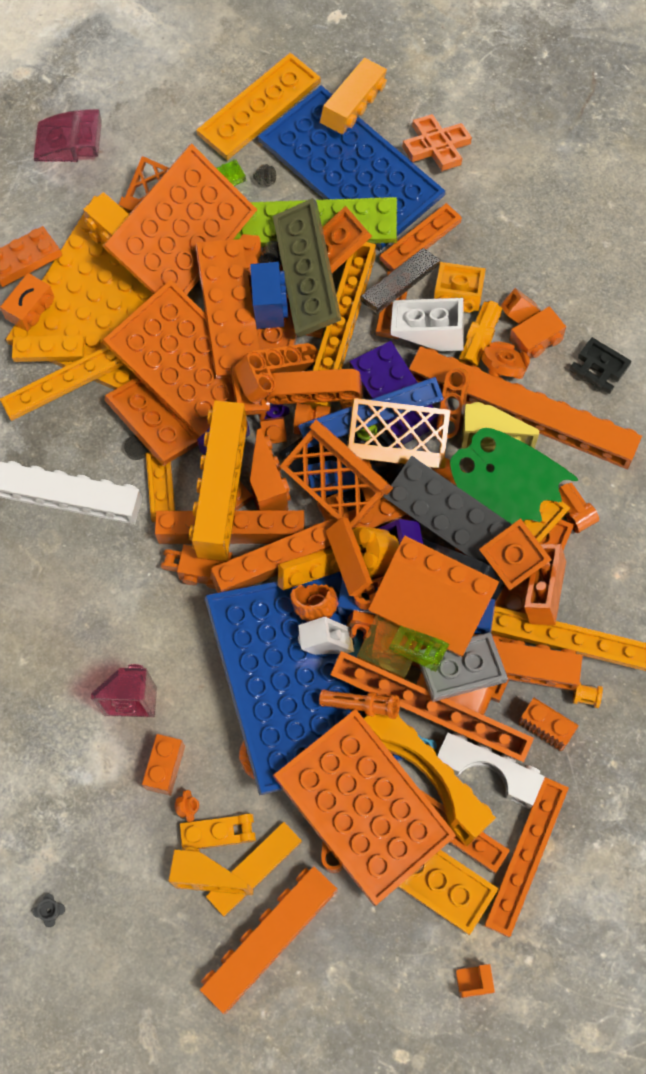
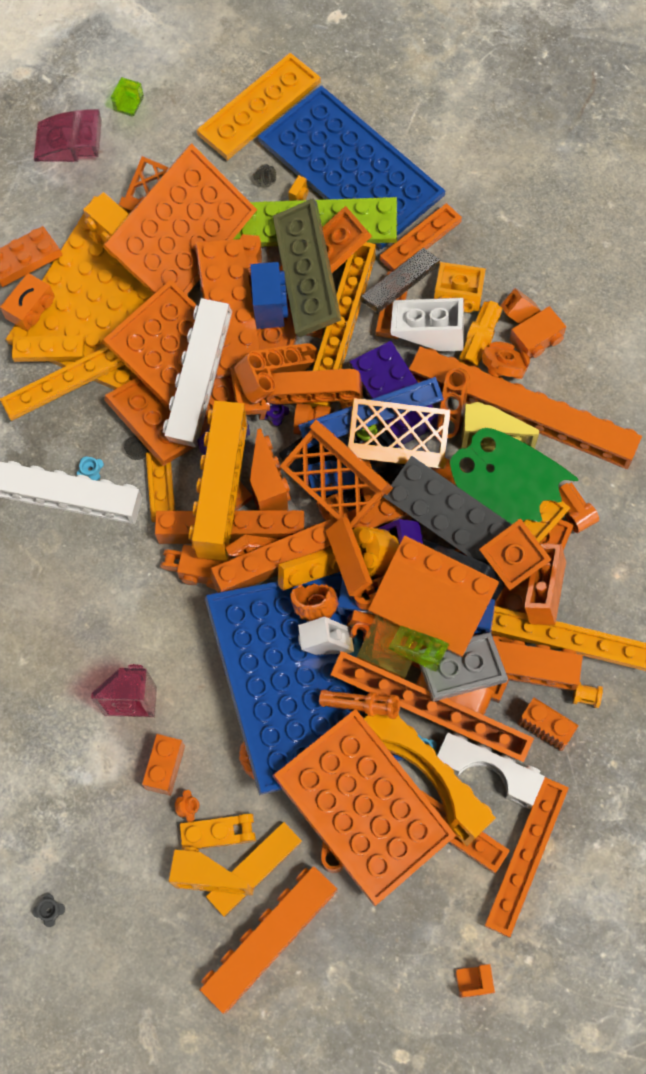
clear neon green tile [217,159,246,186] -> none
clear smoke wheel [259,241,282,269] -> none
orange plate [260,417,287,444] -> none
light orange brick [320,58,387,135] -> none
light orange plate [398,850,499,936] -> none
orange plate [402,114,472,171] -> none
pearl dark grey plate [569,337,632,394] -> none
none -> medium azure plate [77,457,104,481]
none -> clear neon green panel [111,77,144,117]
none -> white brick [163,298,232,448]
none -> orange tile [225,535,281,556]
none -> light orange plate [288,175,309,201]

